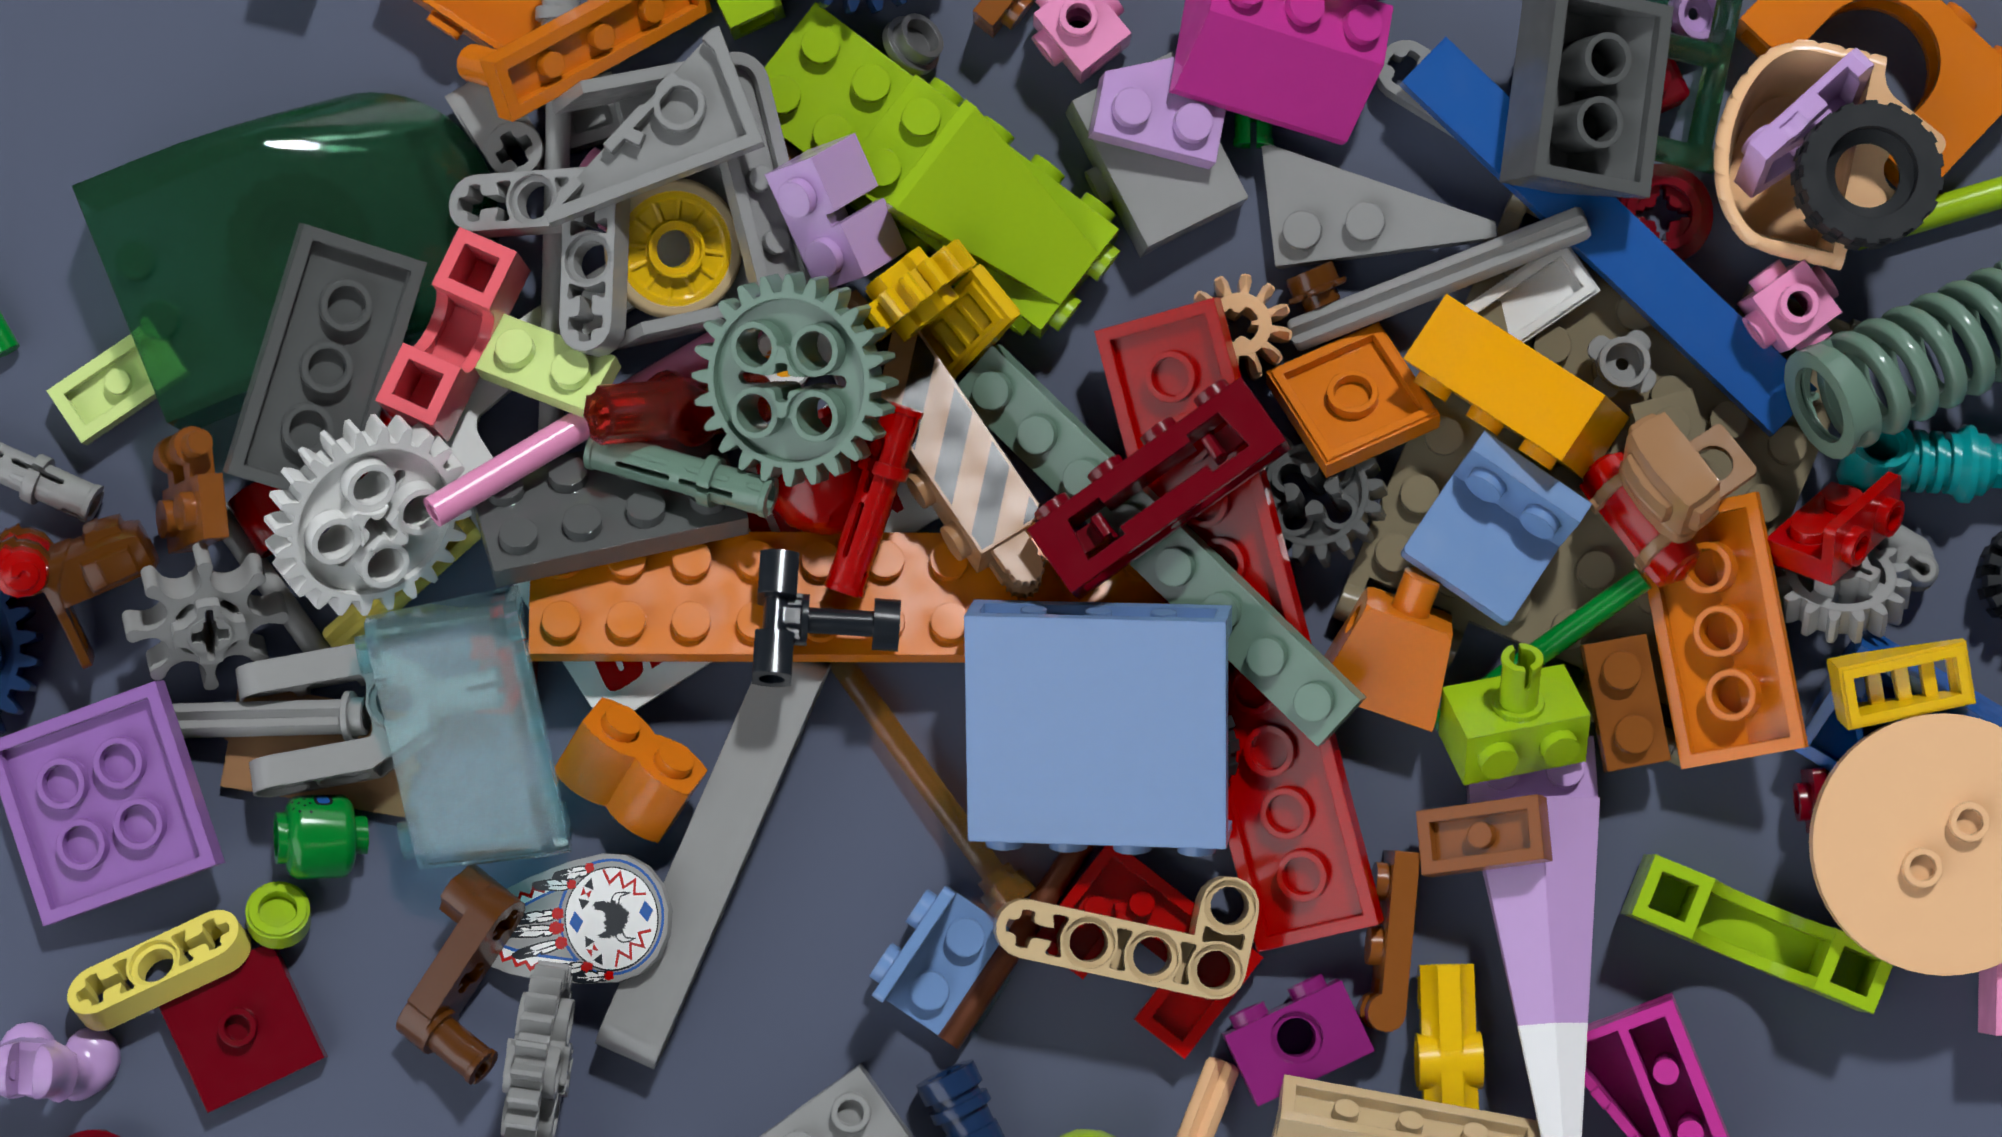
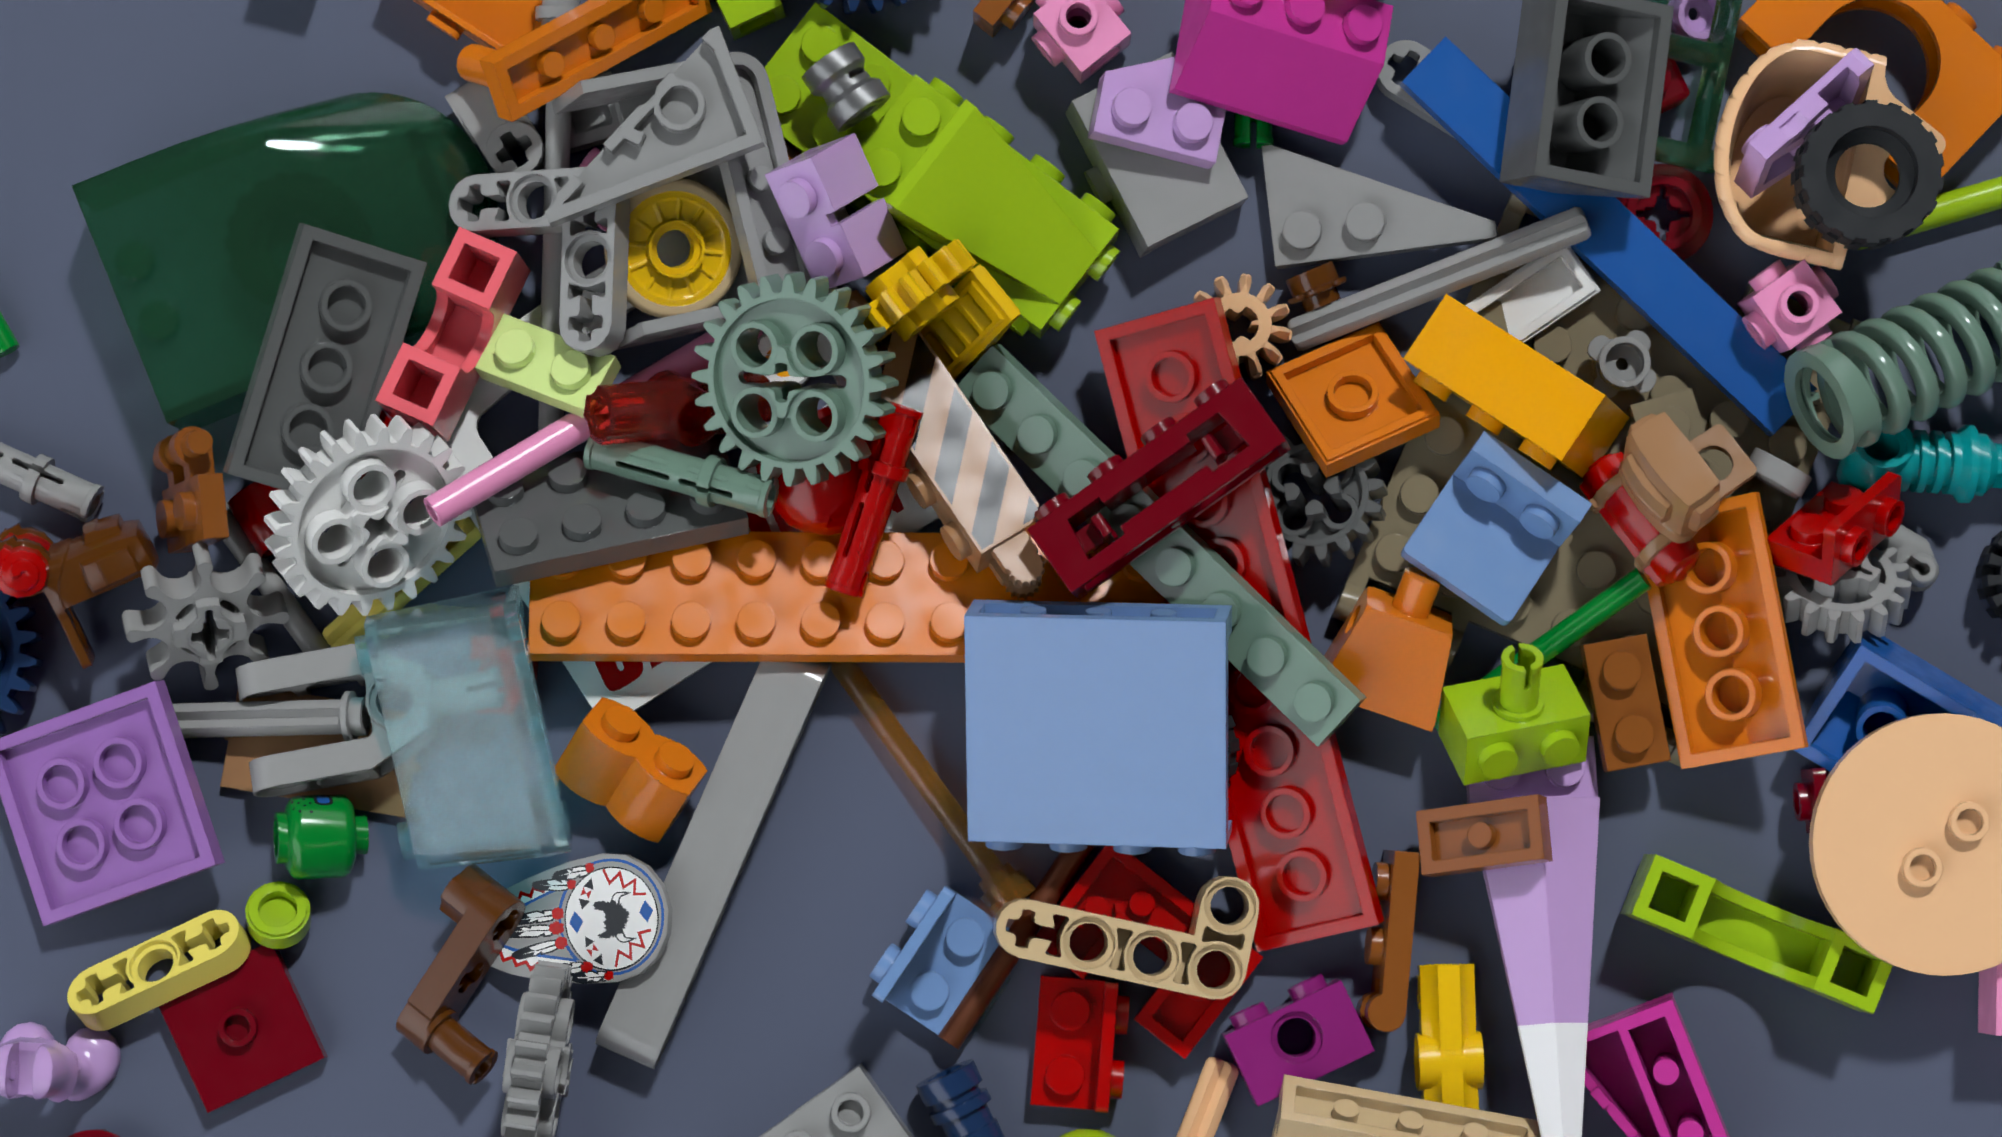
yellowish green plate [46,319,192,445] -> none
black bar [752,549,901,687] -> none
flat silver plate [882,13,944,76] -> none
yellow slope [1827,638,1976,731] -> none
none -> flat silver wheel [802,42,891,132]
none -> red bracket [1030,975,1130,1113]
none -> light grey tile [1749,447,1812,499]

